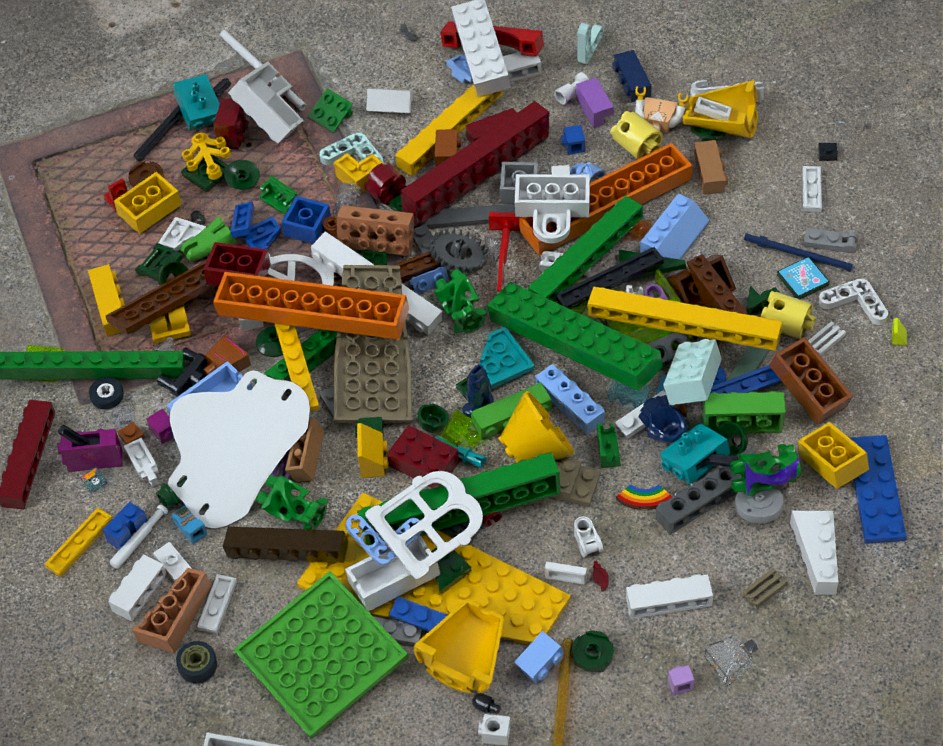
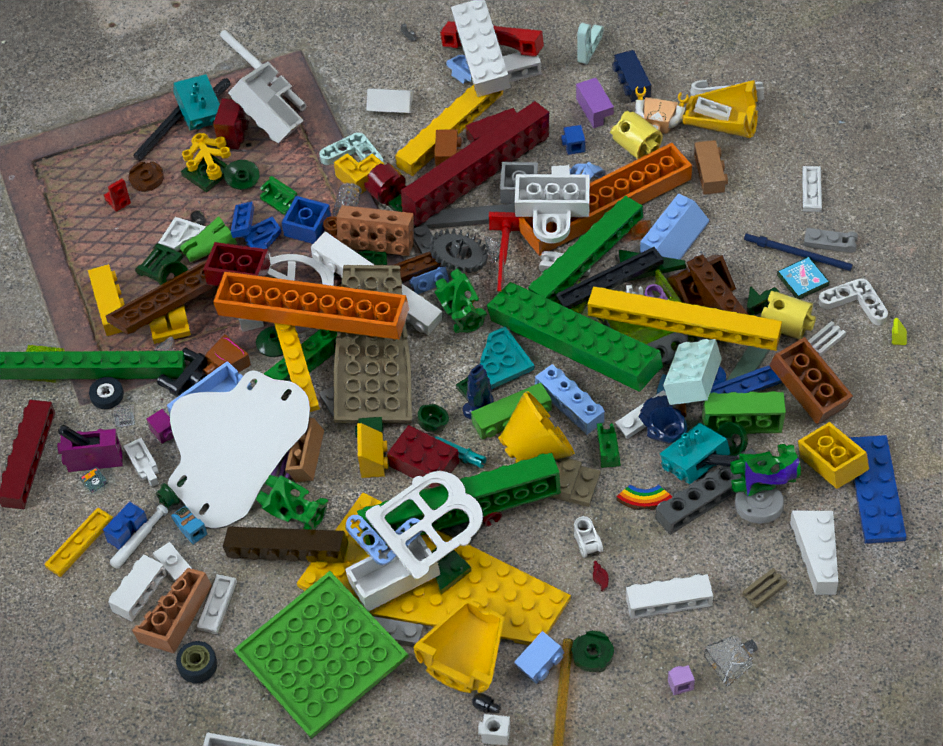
yellow brick [114,172,182,234] -> none
dark orange plate [117,421,145,445] -> none
green hinge [308,88,353,133] -> none
blue plate [389,596,448,632] -> none
clear neon green plate [442,409,481,447] -> none
white tile [545,561,587,585] -> none
white piece [554,72,589,105] -> none
clear light blue plate [607,380,651,409] -> none
dark green dish [690,126,726,142] -> none
black plate [818,143,838,161] -> none

